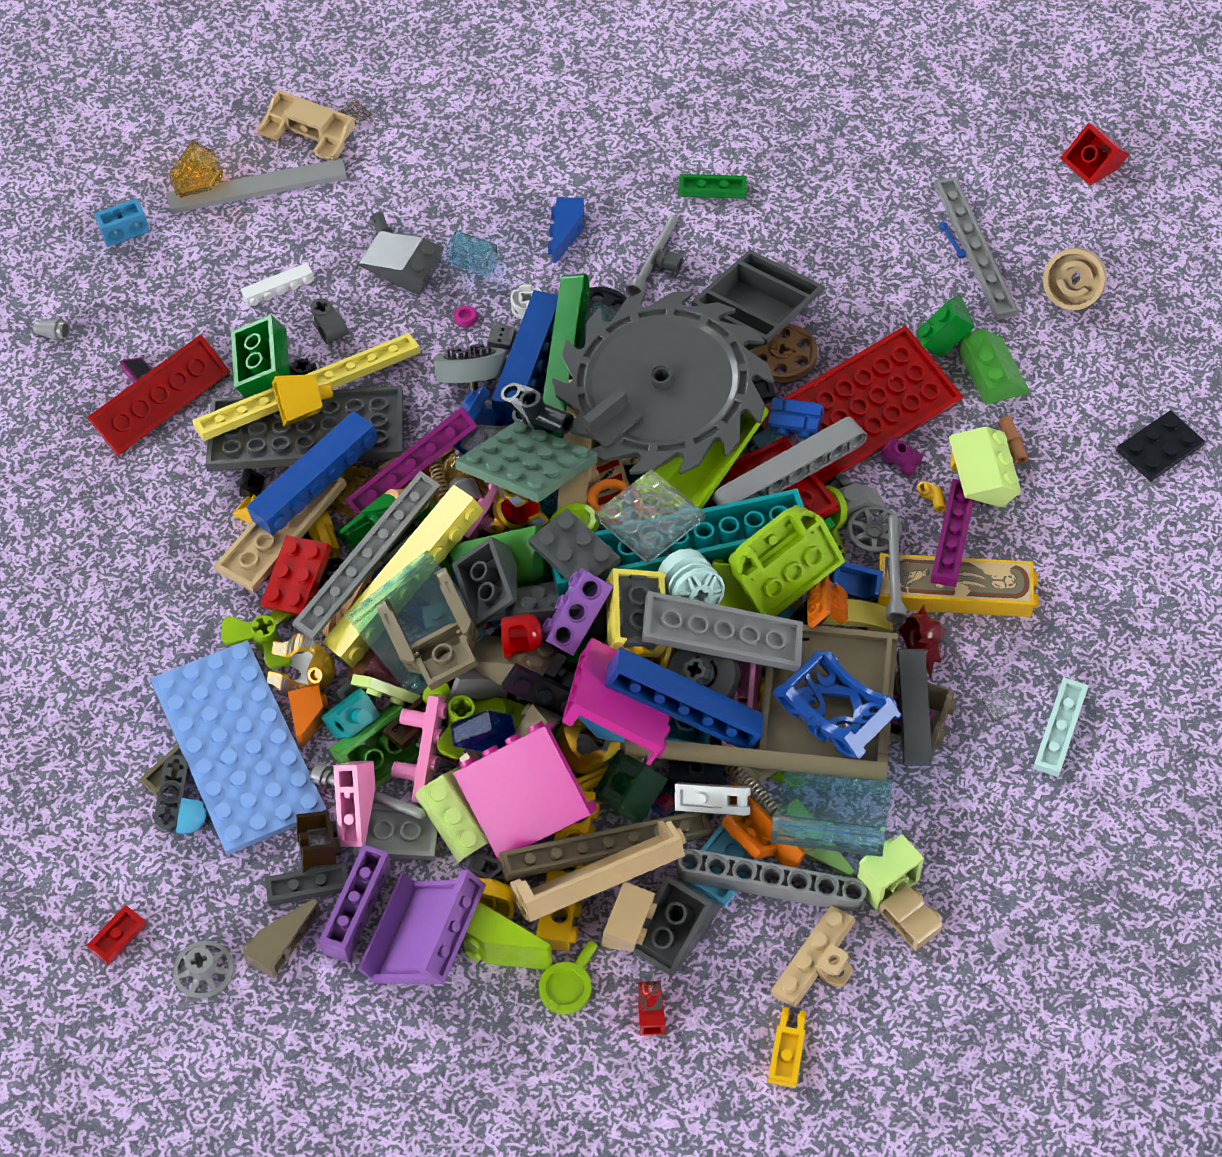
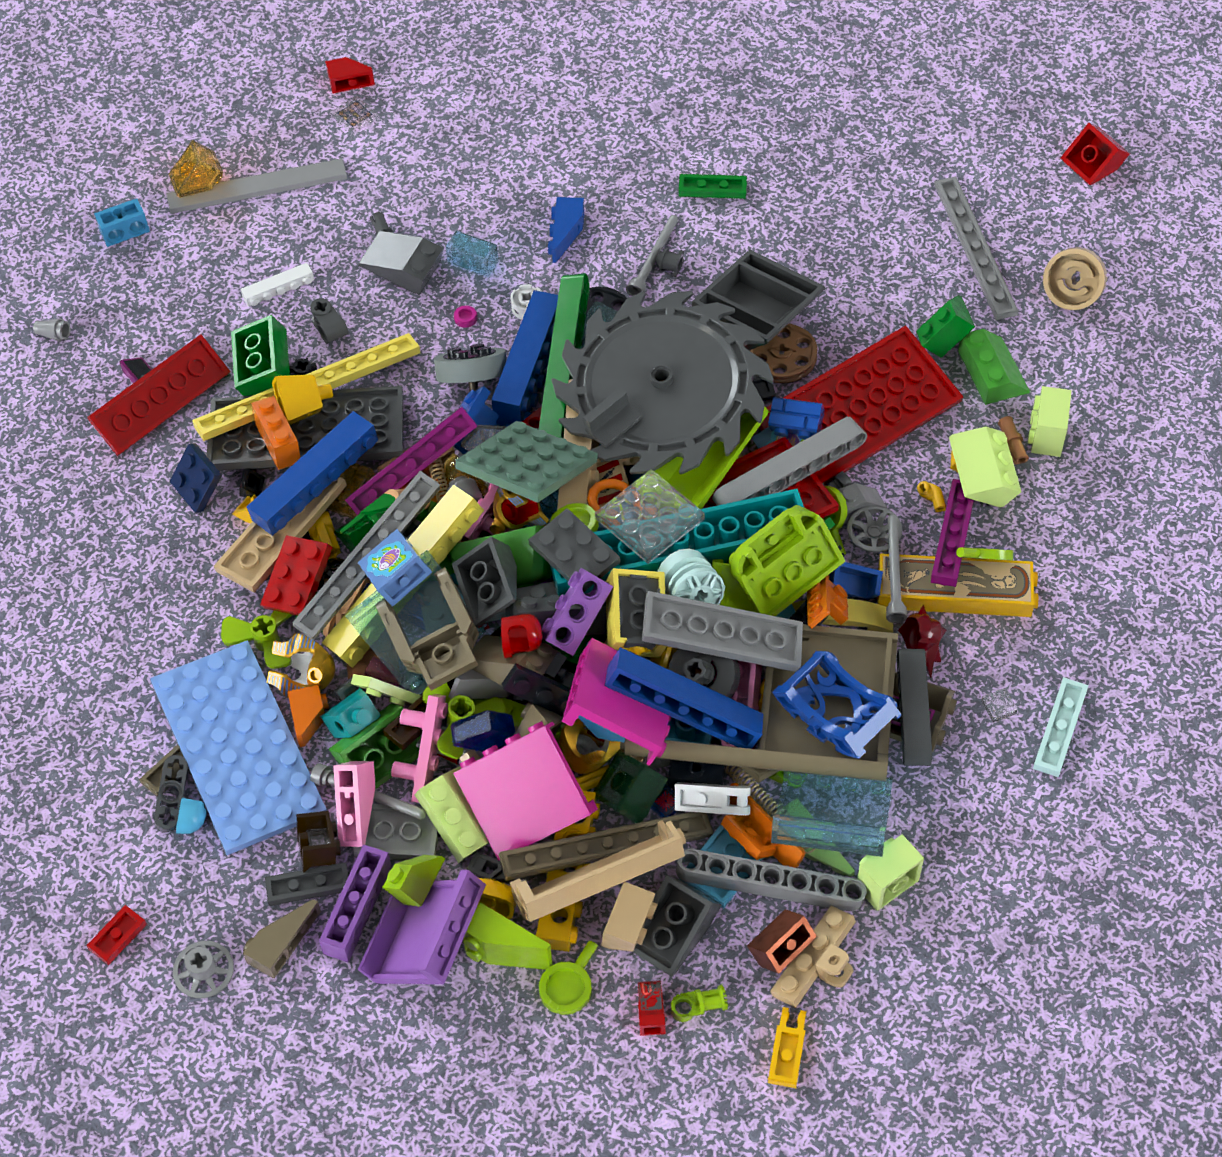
tan bracket [257,90,355,161] -> none
flat silver tile [487,324,516,350] -> none
black connector [500,383,574,435] -> none
tan brick [879,884,943,951] -> none
magenta plate [882,437,924,477] -> none
blue hinge [939,222,966,258] -> none
black plate [1116,410,1205,482] -> none
none -> dark blue plate [169,443,222,513]
none -> orange brick [251,396,301,470]
none -> red slope [325,57,375,93]
none -> medium blue panel [358,529,432,607]
none -> lime slope [382,855,445,907]
none -> lime connector [670,984,728,1022]
none -> copper brick [747,909,817,974]
none -> lime piece [956,547,1014,560]
none -> yellowish green brick [1027,386,1072,457]

